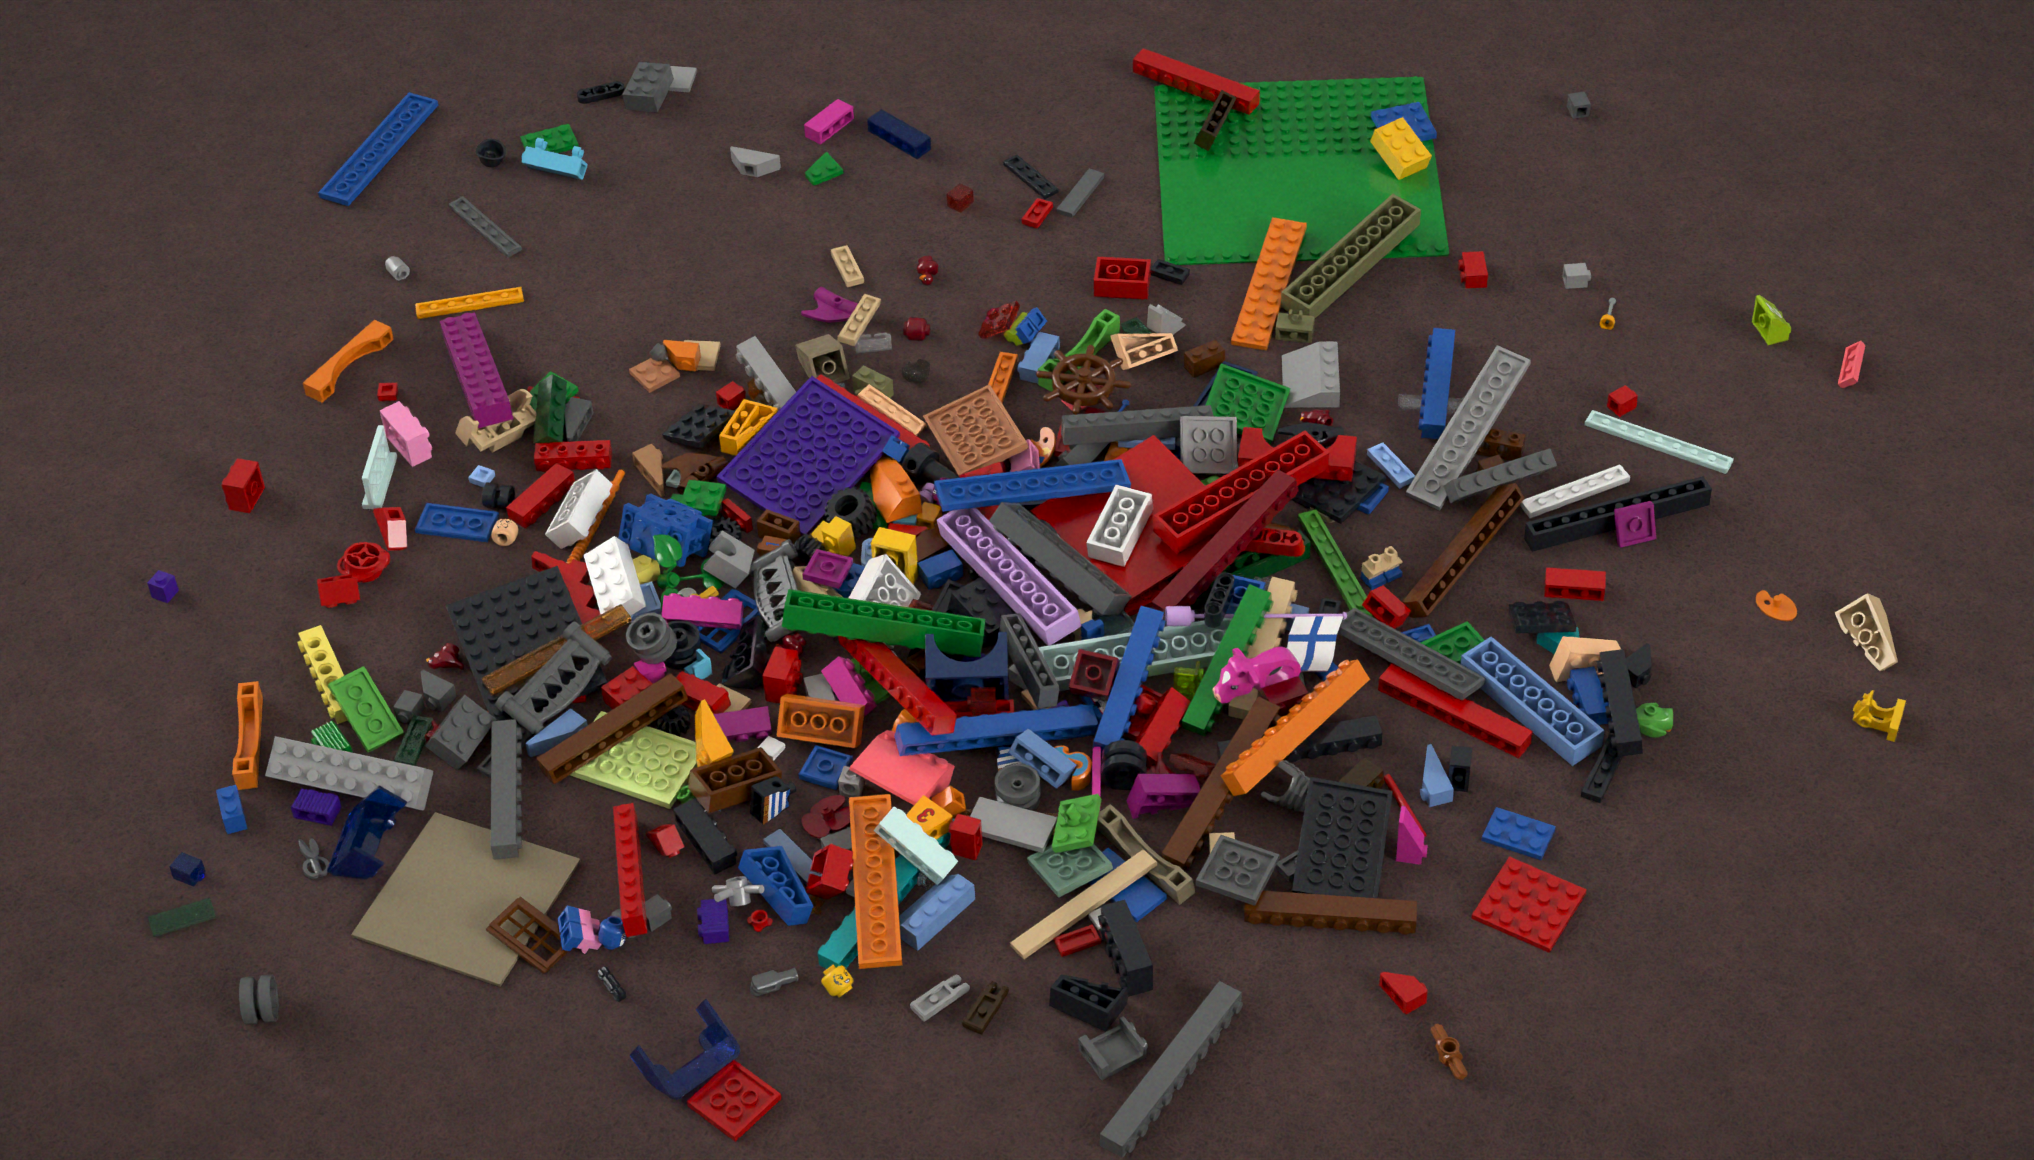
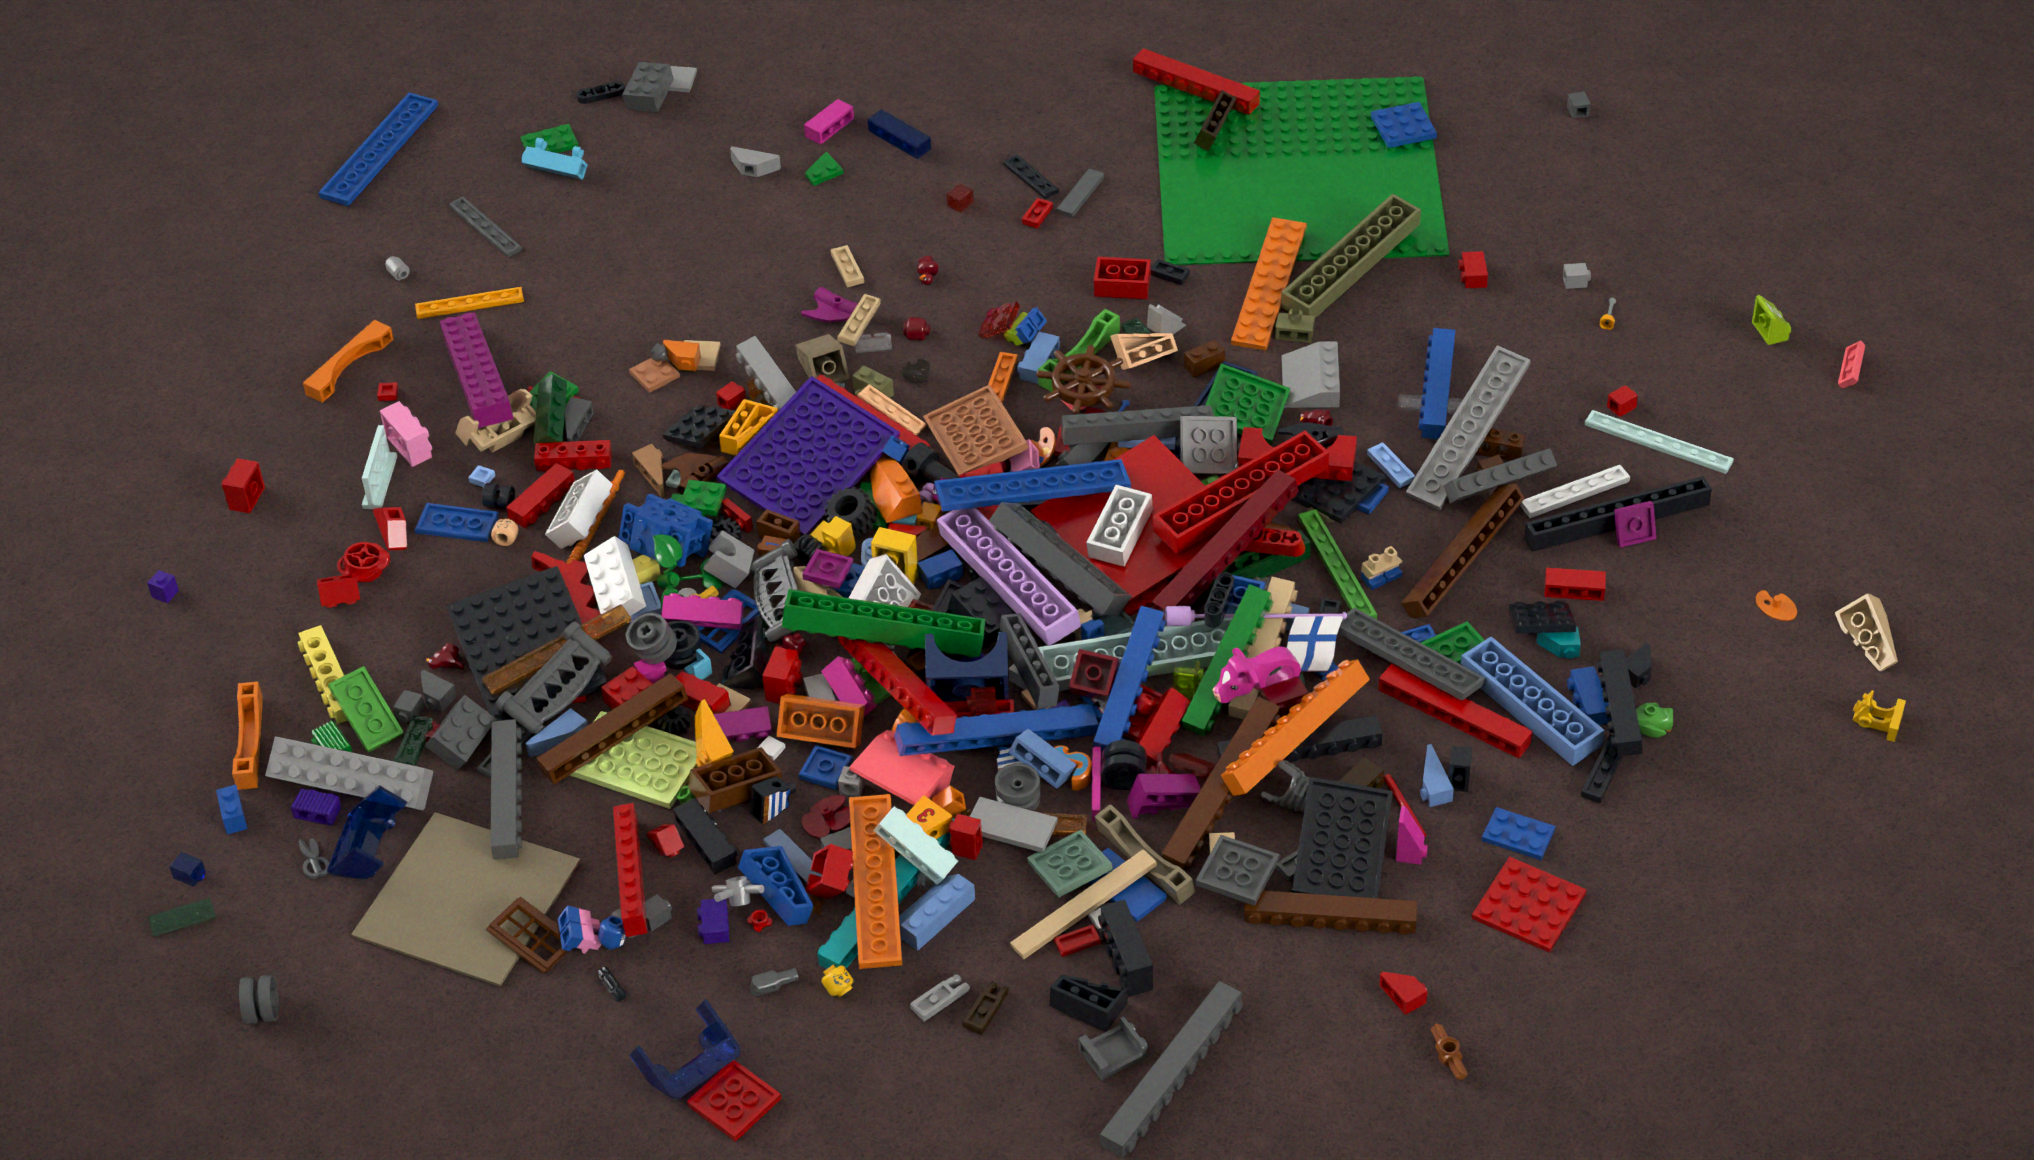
black helmet [476,139,506,167] -> none
bright green plate [1052,794,1101,853] -> none
red brick [1362,585,1411,629] -> none
yellow brick [1370,117,1432,180] -> none
light nougat wedge [1549,636,1621,682] -> none

